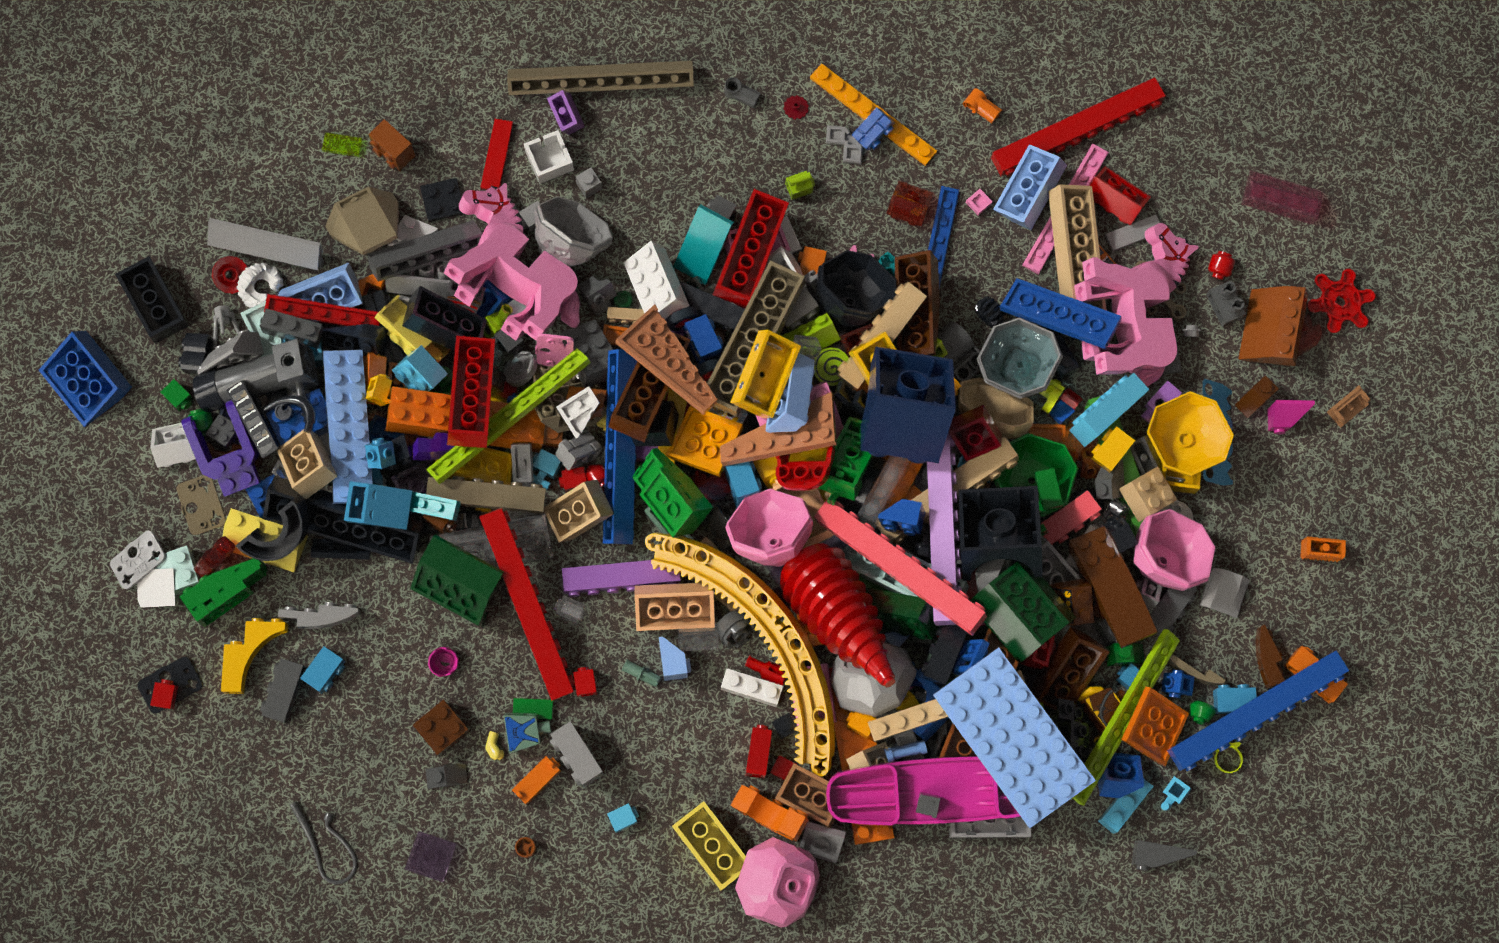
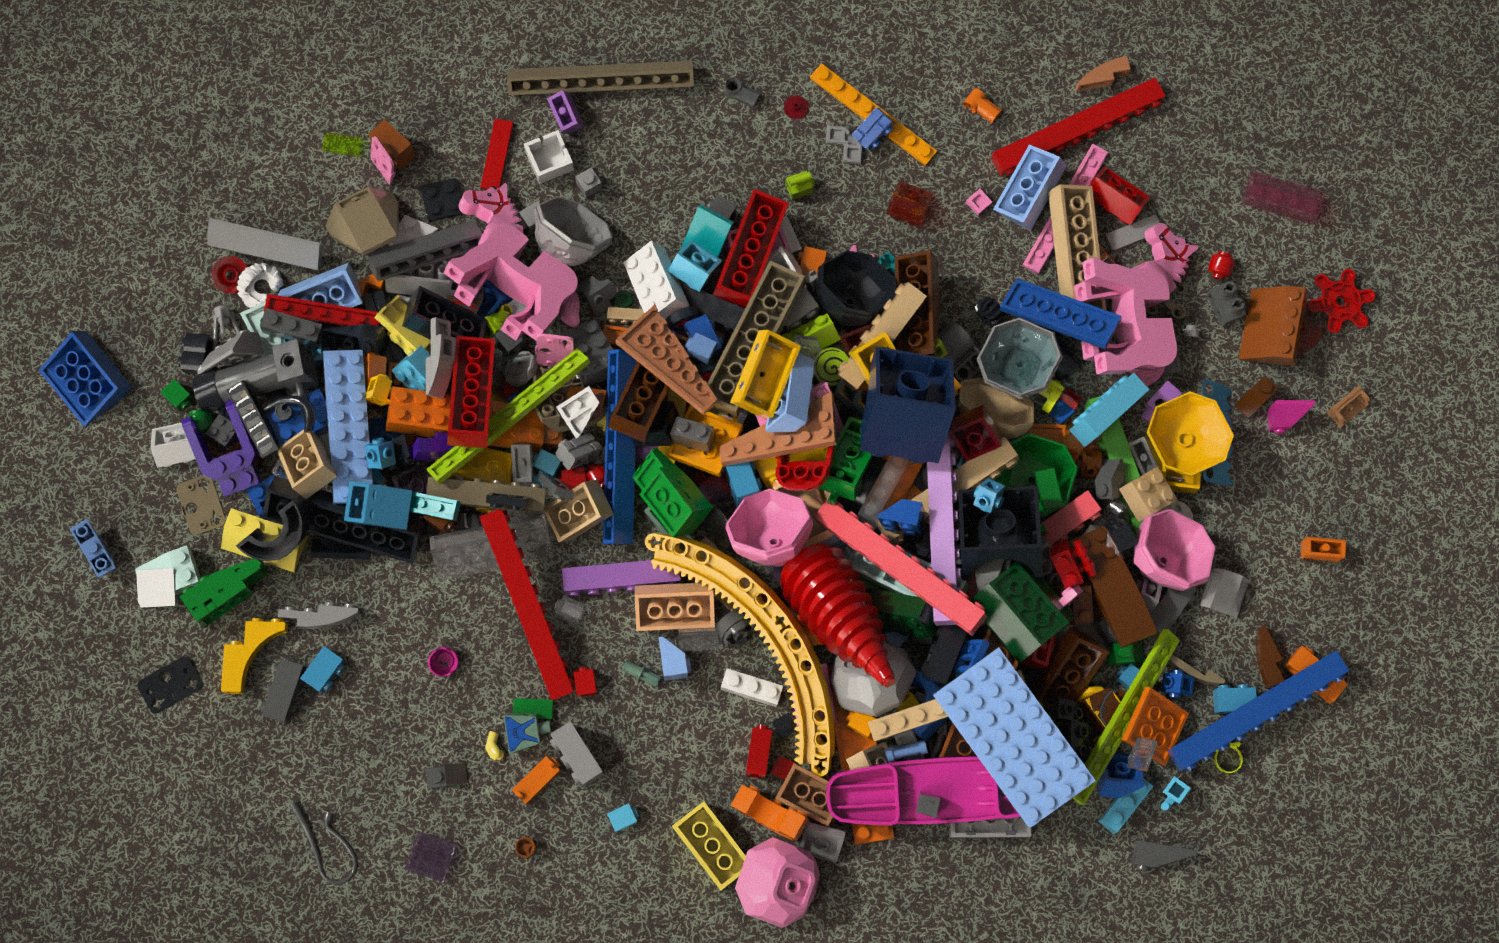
light grey axle [110,530,166,589] -> none
black brick [115,256,189,344] -> none
red brick [150,679,178,710] -> none
clear red brick [193,536,236,577] -> none
dark green slope [410,535,504,628] -> none
reddish brown brick [413,699,470,757] -> none
red arm [744,655,786,686] -> none
blue tile [928,186,959,287] -> none
yellow brick [1091,426,1135,473] -> none
green cone [1190,701,1216,725] -> none
none -> medium blue slope [70,519,116,578]
none -> bright pink axle [371,136,395,185]
none -> light grey slope [426,317,456,399]
none -> black plate [486,493,528,510]
none -> dark grey plate [538,473,574,501]
none -> medium azure brick [668,240,722,292]
none -> flat silver brick [670,416,716,453]
none -> medium blue brick [685,333,717,365]
none -> dark azure brick [973,478,1005,513]
none -> red brick [1049,540,1096,589]
none -> bright pink plate [1058,585,1083,607]
none -> nougat slope [1075,56,1130,92]
none -> clear slope [1128,737,1157,772]

